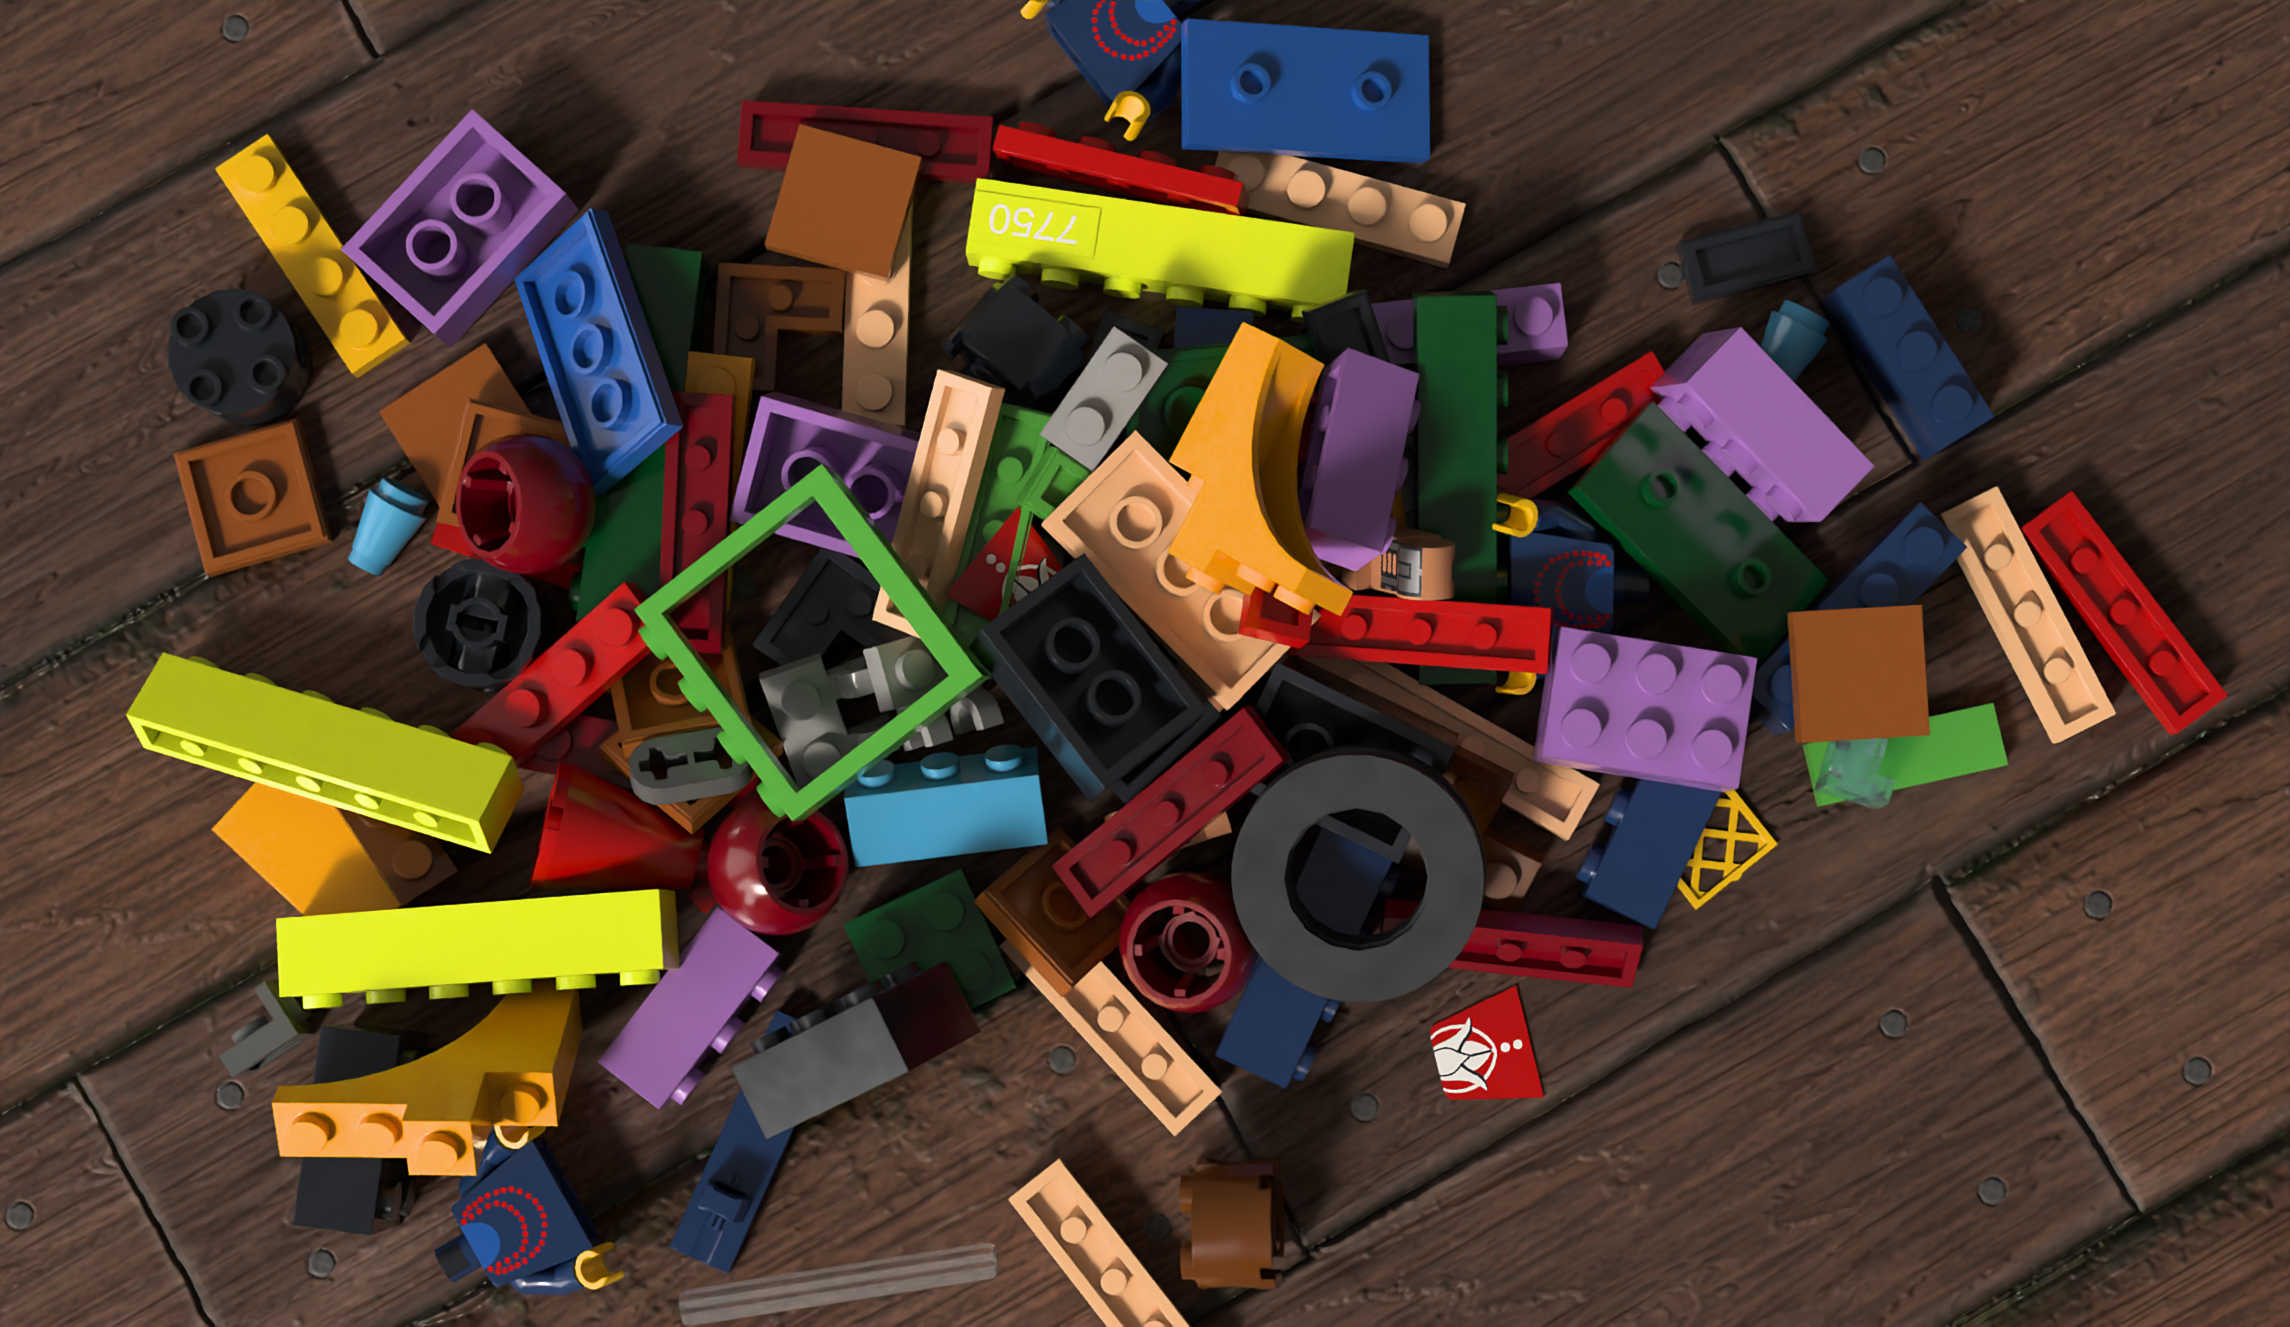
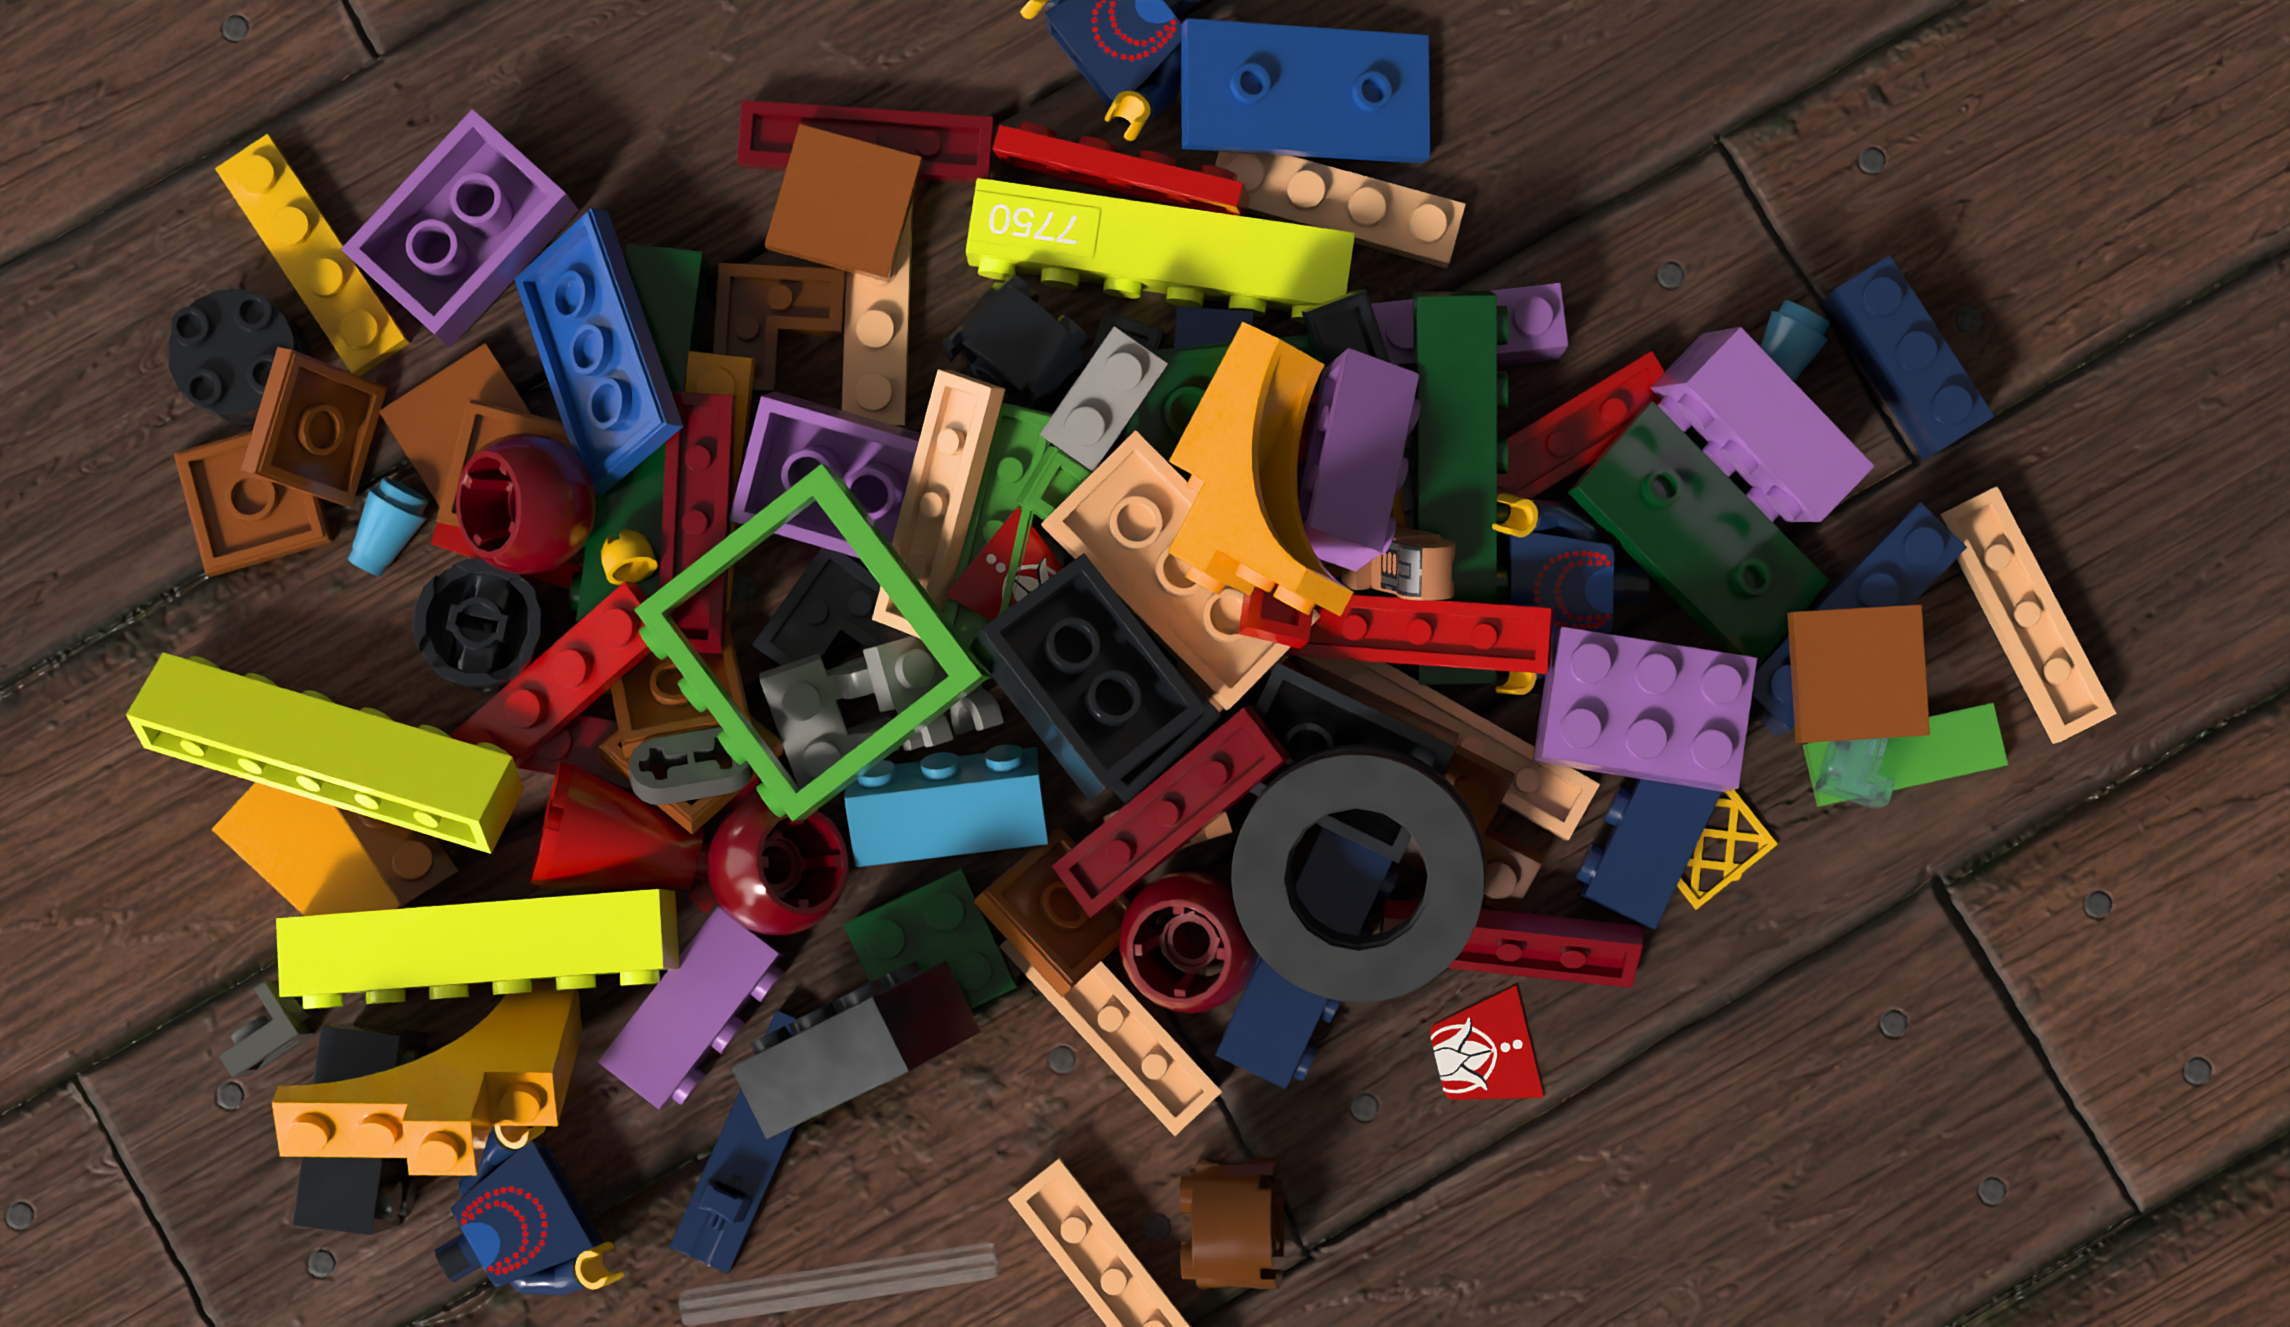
black tile [1676,211,1817,306] -> none
red plate [2019,491,2228,735] -> none
none -> dark orange tile [240,347,388,507]
none -> yellow hinge [601,529,657,585]

